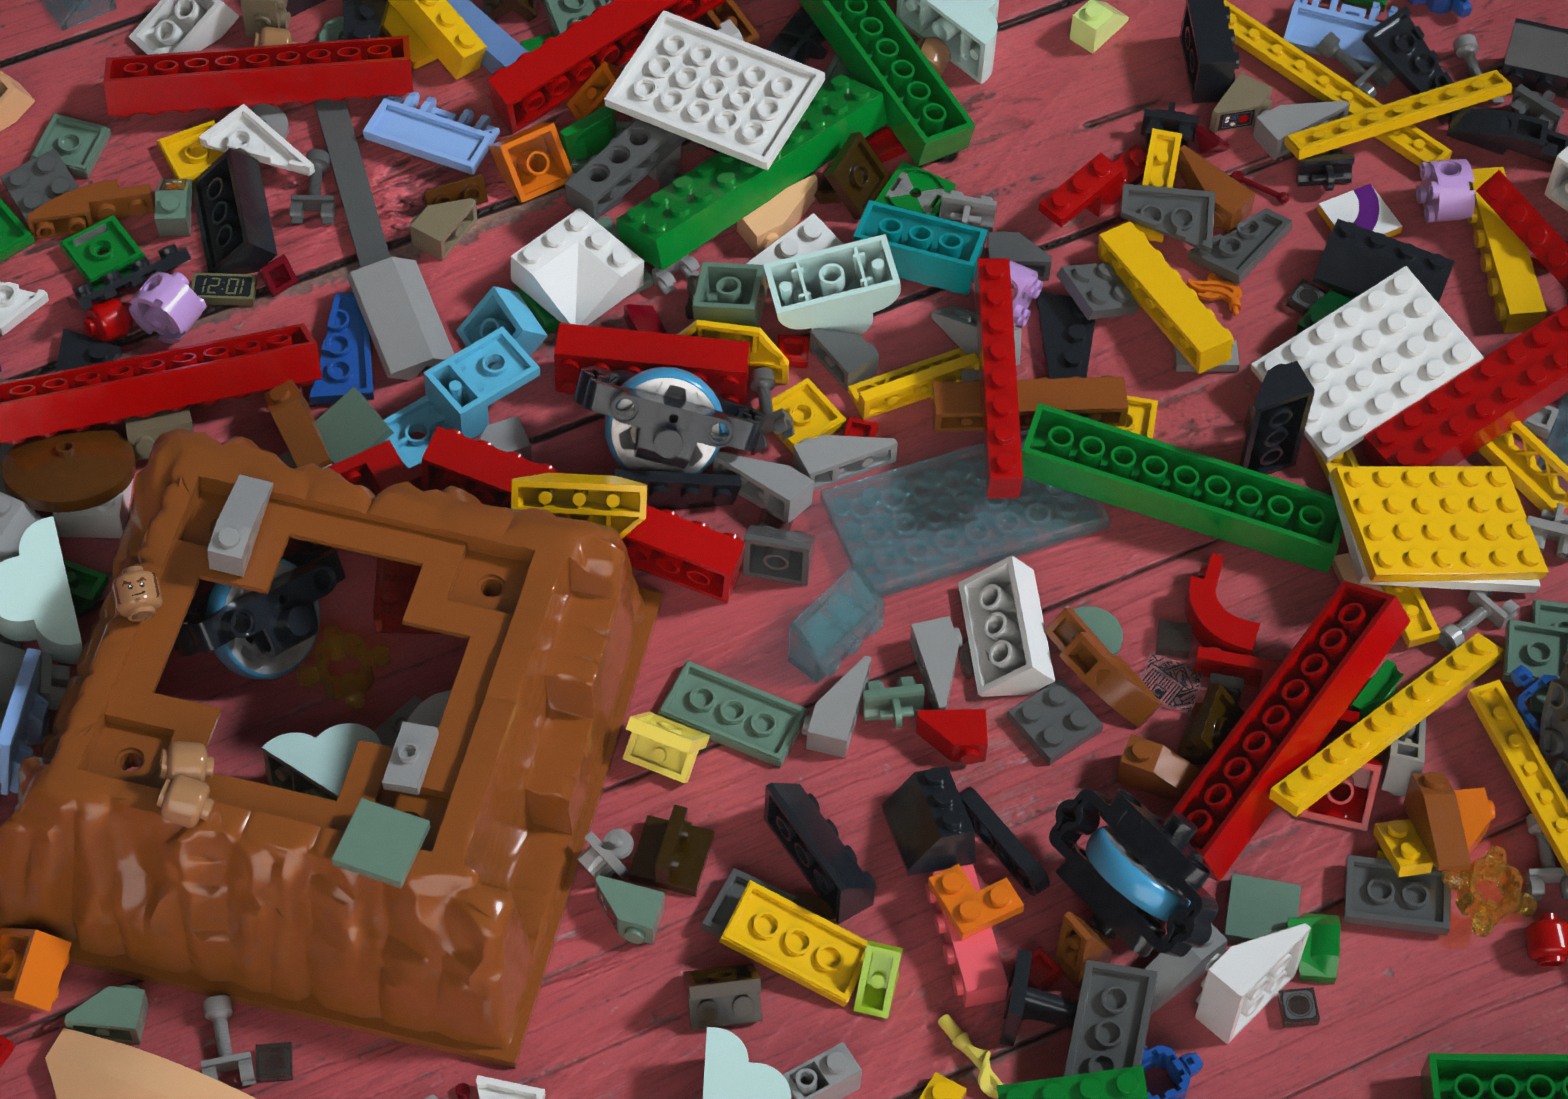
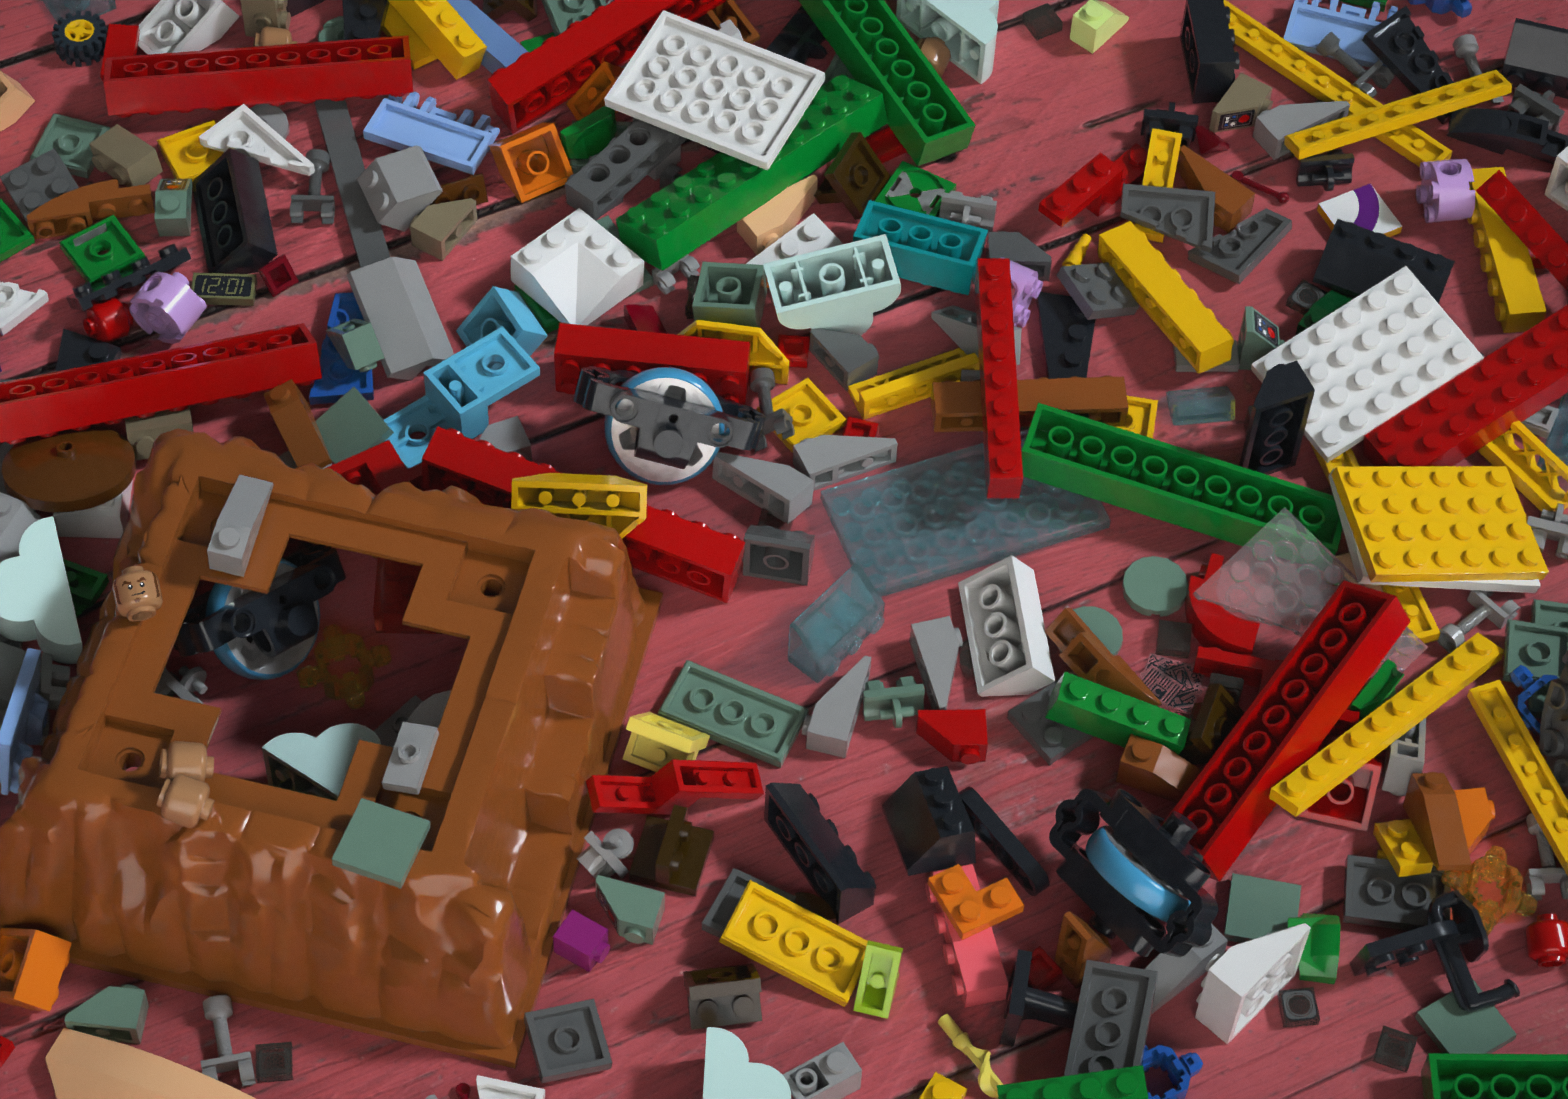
black wing [611,469,742,510] -> none
orange piece [1187,273,1242,316] -> none
none -> black wheel [52,10,107,67]
none -> dark tan brick [89,124,163,187]
none -> red tile [100,24,140,81]
none -> light grey hips [155,666,208,704]
none -> sand green slope [326,318,384,373]
none -> light grey slope [357,146,443,232]
none -> dark grey plate [524,999,612,1084]
none -> magenta brick [553,909,610,972]
none -> red bracket [586,759,764,815]
none -> clear smoke tile [1022,3,1063,40]
none -> green brick [1045,672,1191,755]
none -> yellow animal [1062,234,1092,266]
none -> sand green tile [1122,556,1189,617]
none -> clear light blue slope [1166,386,1235,425]
none -> clear wing [1193,507,1428,673]
none -> sand green slope [1237,306,1285,370]
none -> black plate [1350,890,1520,1012]
none -> clear smoke tile [1372,1025,1418,1073]
none -> sand green tile [1415,980,1517,1054]

